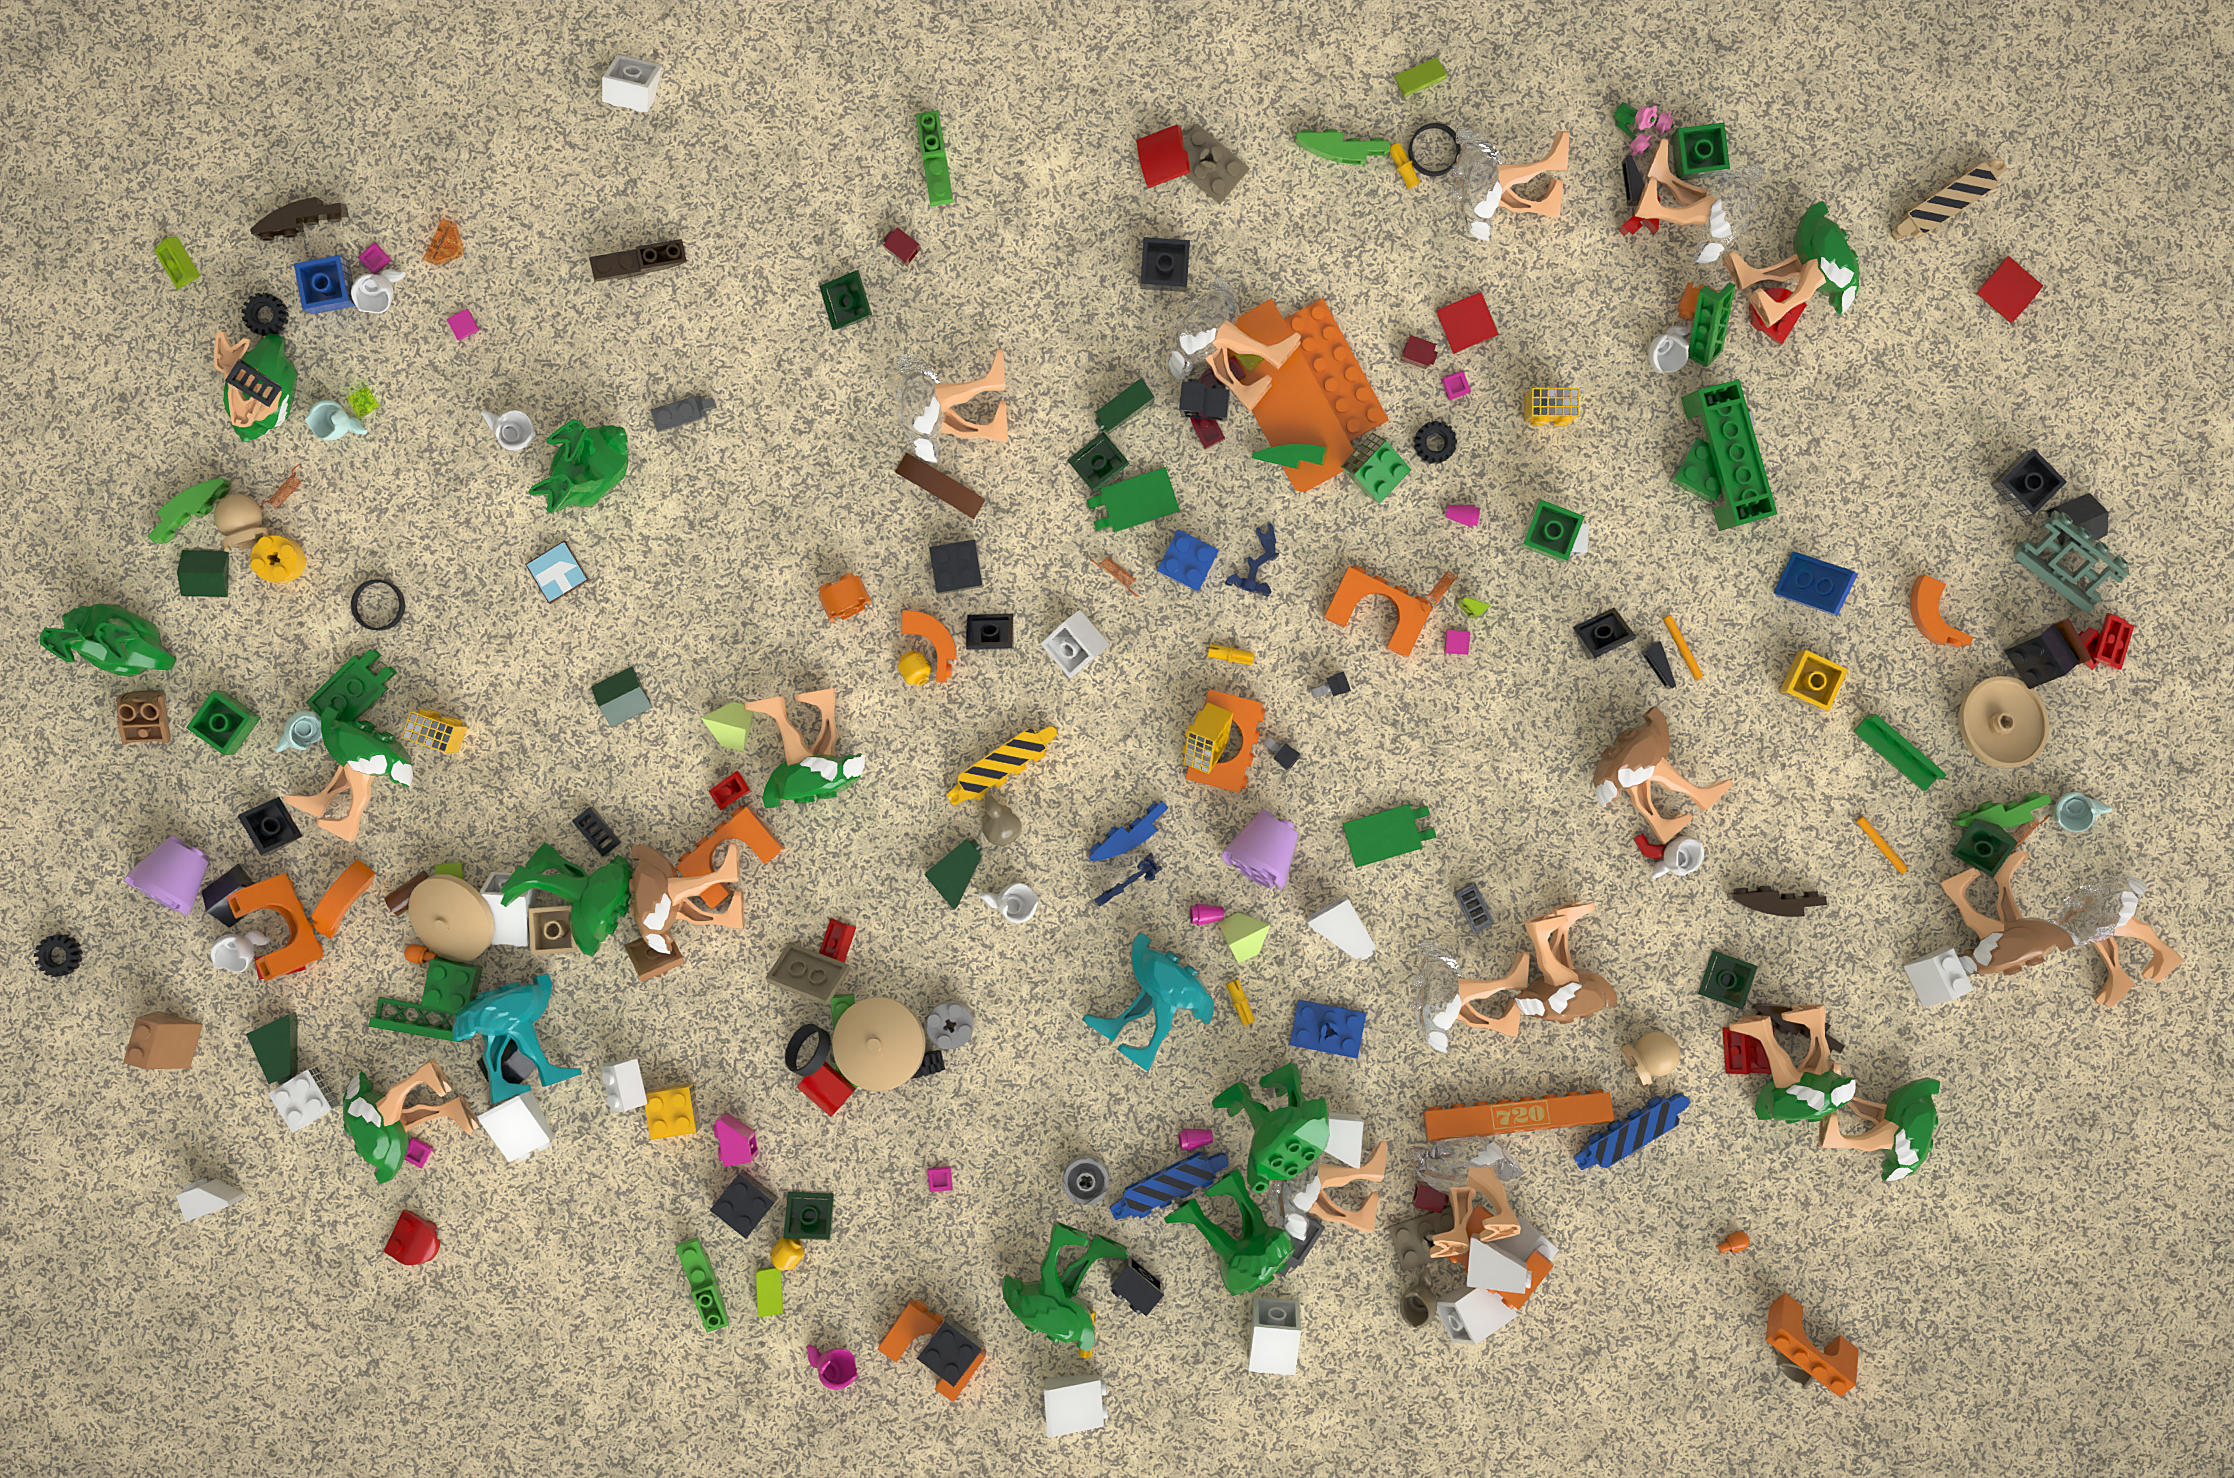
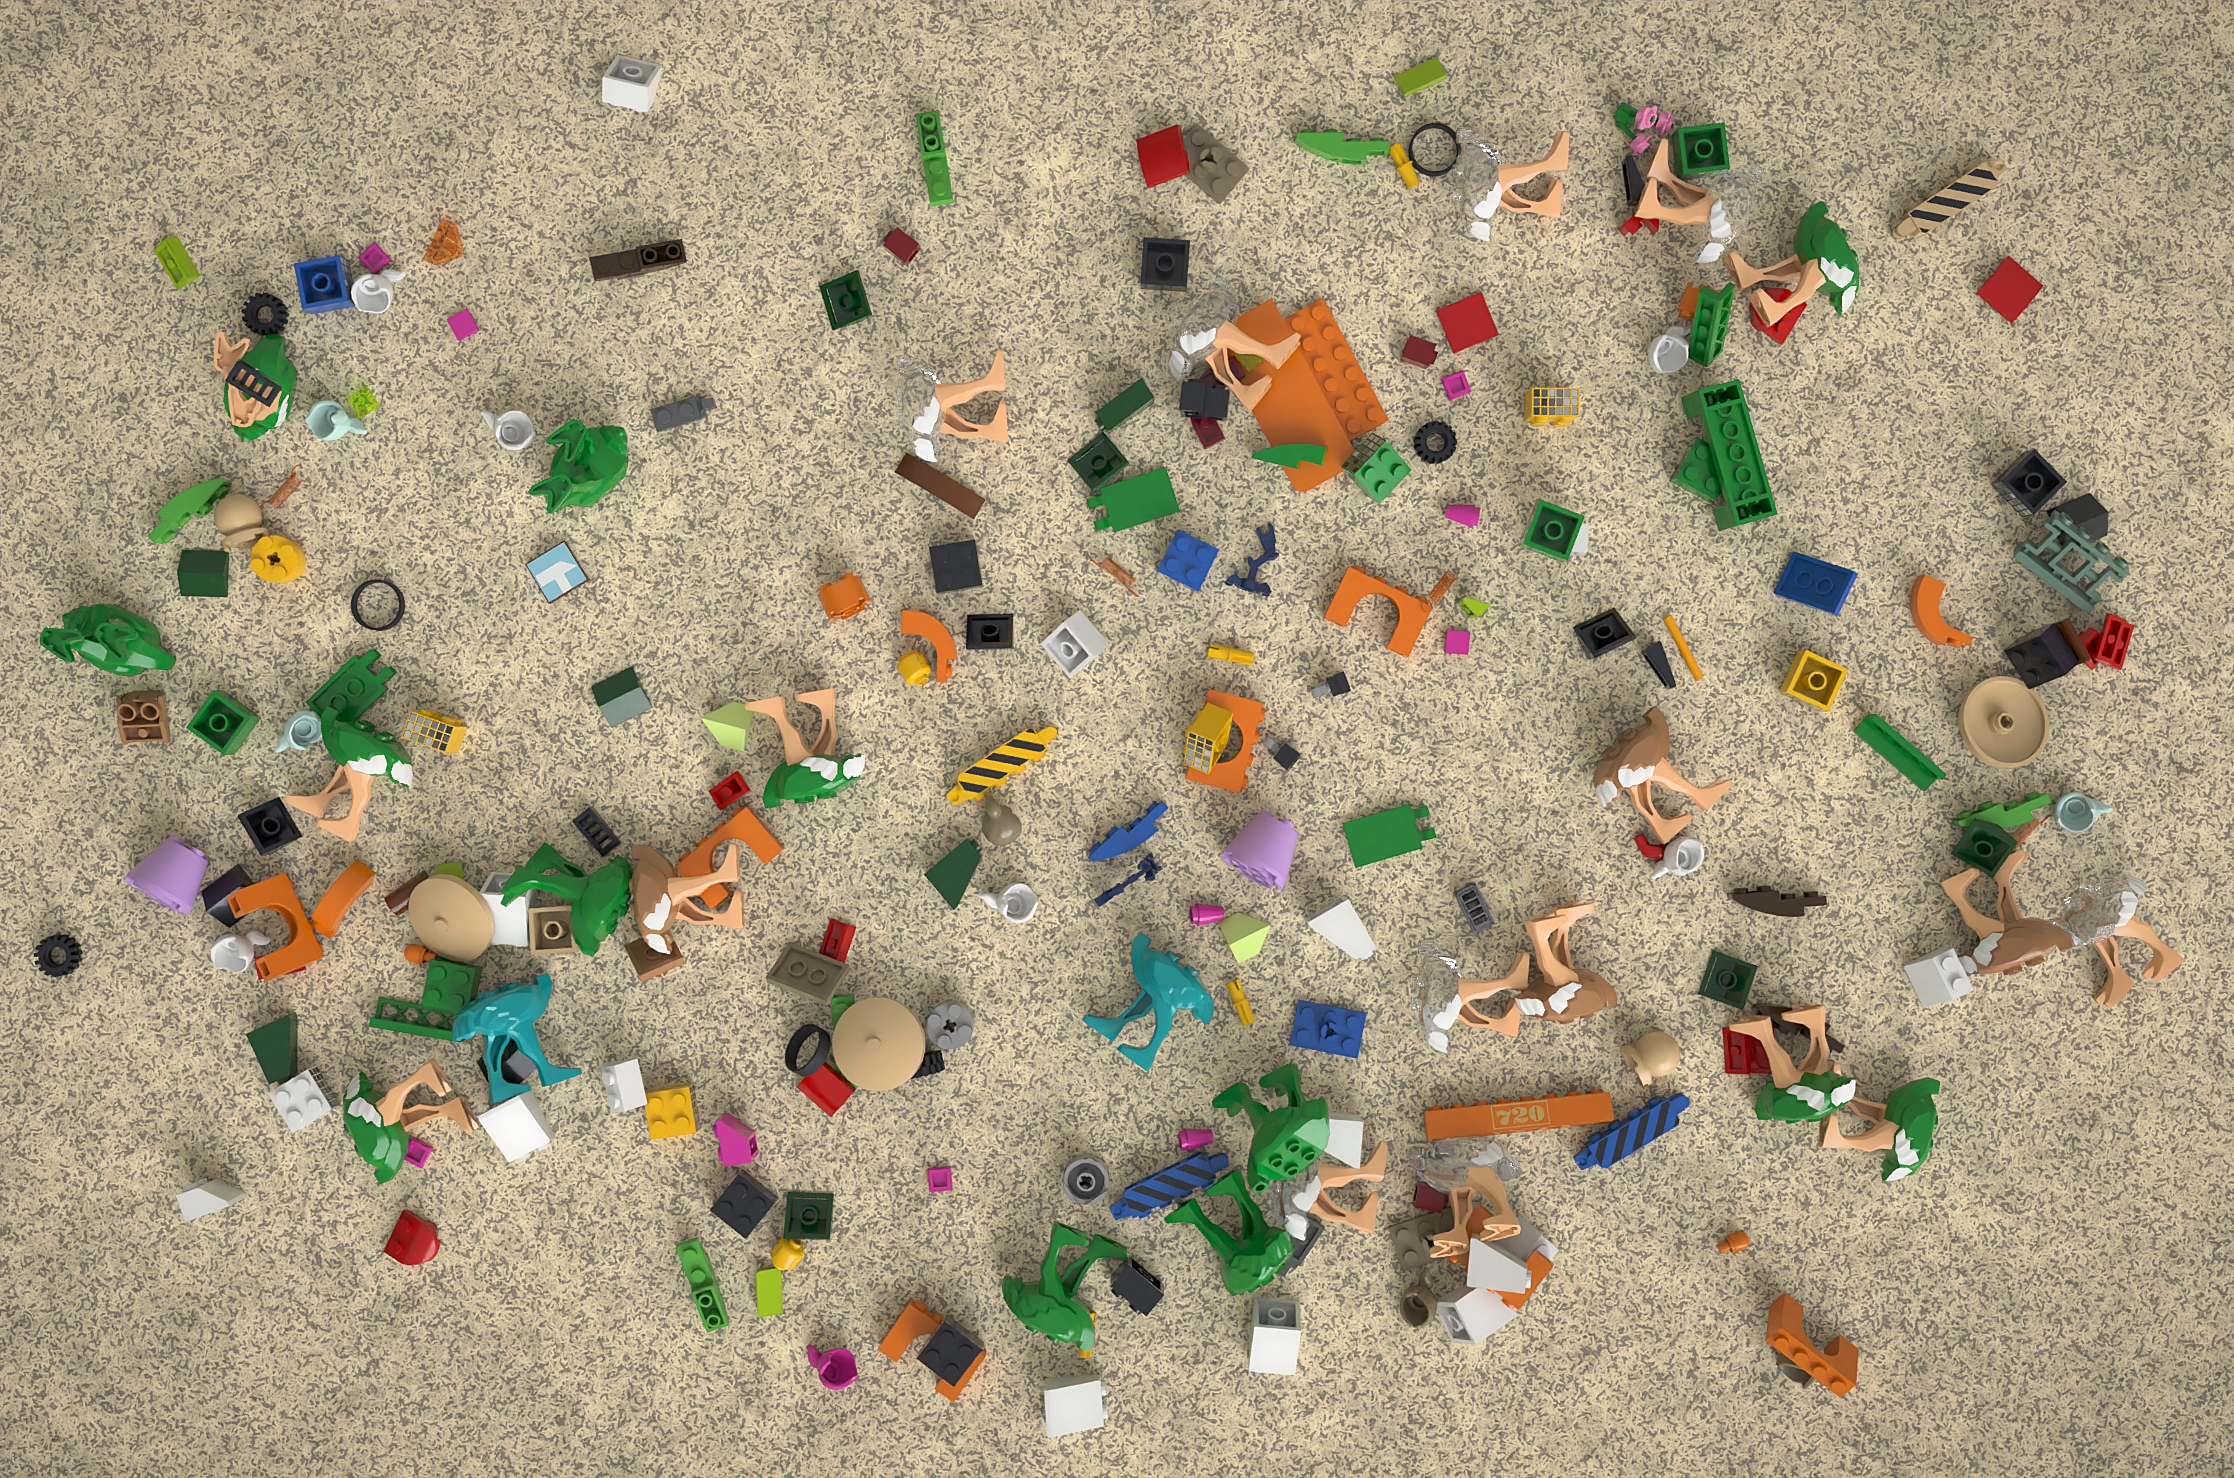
medium nougat slope [123,1011,203,1069] -> none
dark brown slope [250,197,349,241] -> none
light orange piece [1856,816,1908,874] -> none

